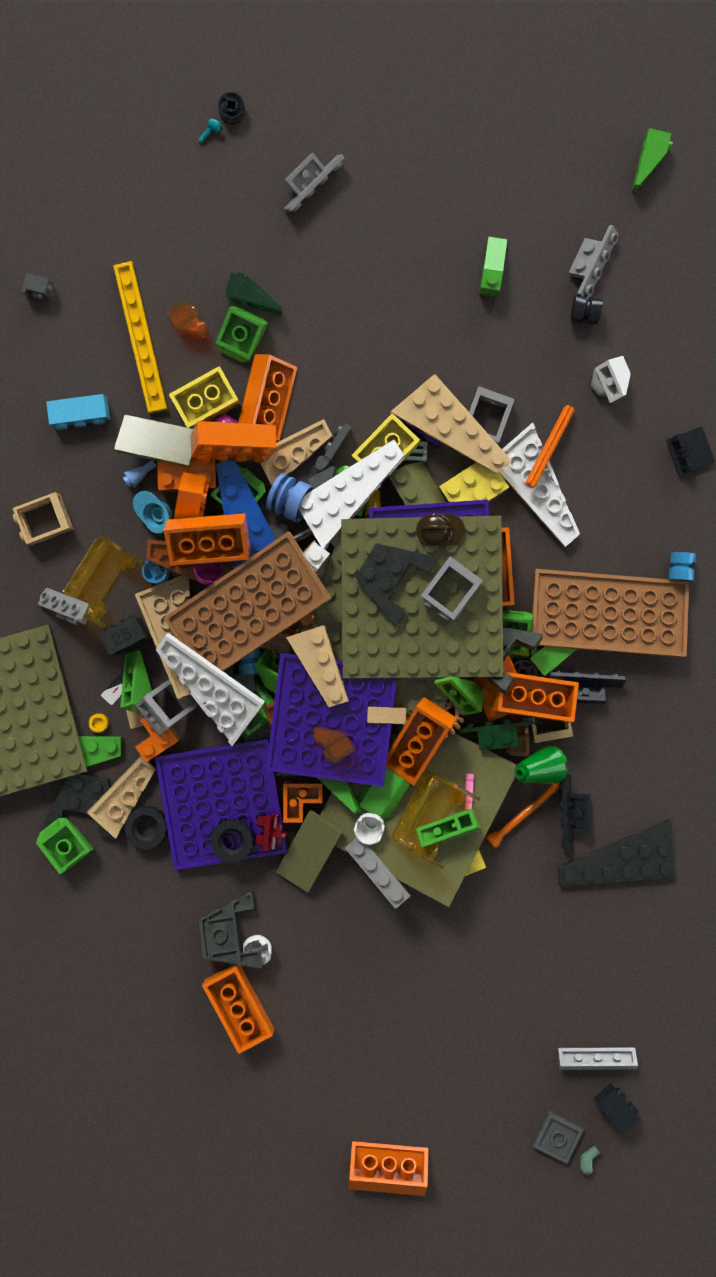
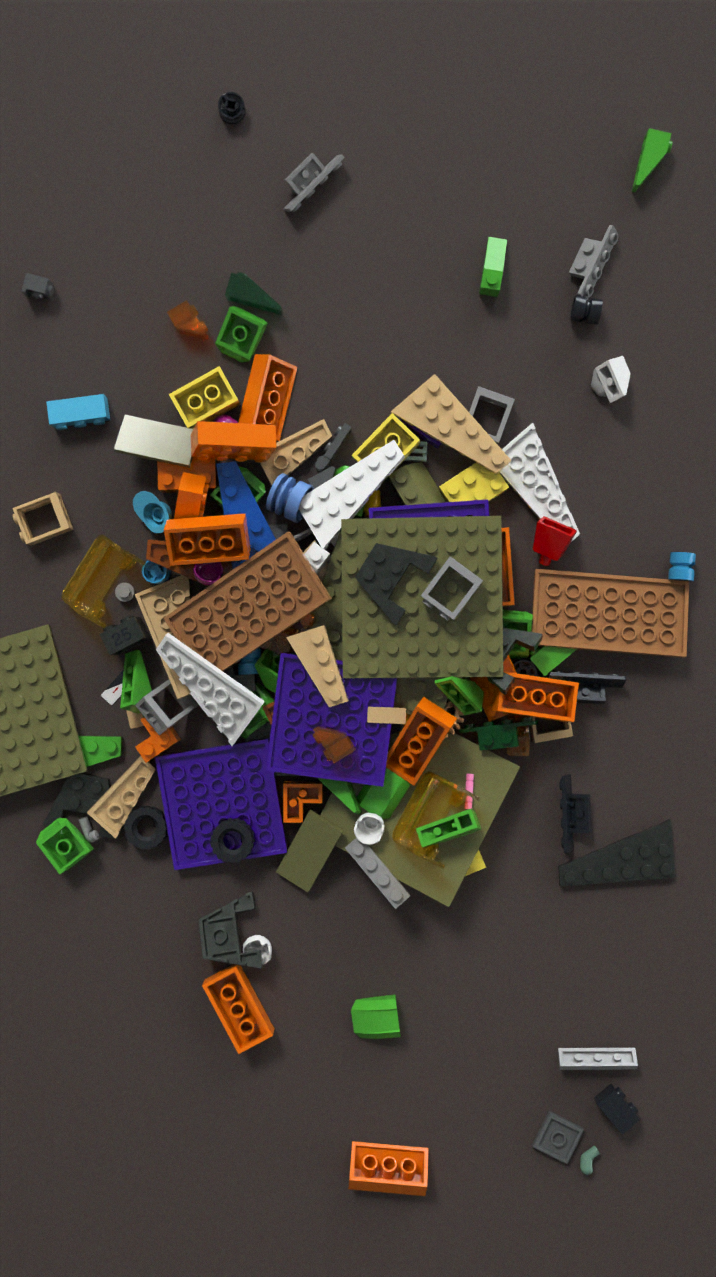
light grey bracket [38,588,89,625] -> none
yellow tile [89,713,109,733] -> none
yellow tile [113,261,168,415] -> none
light blue cone [123,460,157,488] -> none
teal hand [198,119,222,143] -> none
dark red hips [255,813,287,852] -> none
dark brown piece [416,513,465,546] -> none
orange piece [486,783,560,849] -> none
green cone [515,746,568,784] -> none
orange axle [525,405,575,489] -> none
black hinge [666,426,715,475] -> none
none -> light grey arm [79,816,99,842]
none -> light grey plate [115,583,135,602]
none -> bright green slope [351,994,401,1039]
none -> red torso [533,516,577,566]

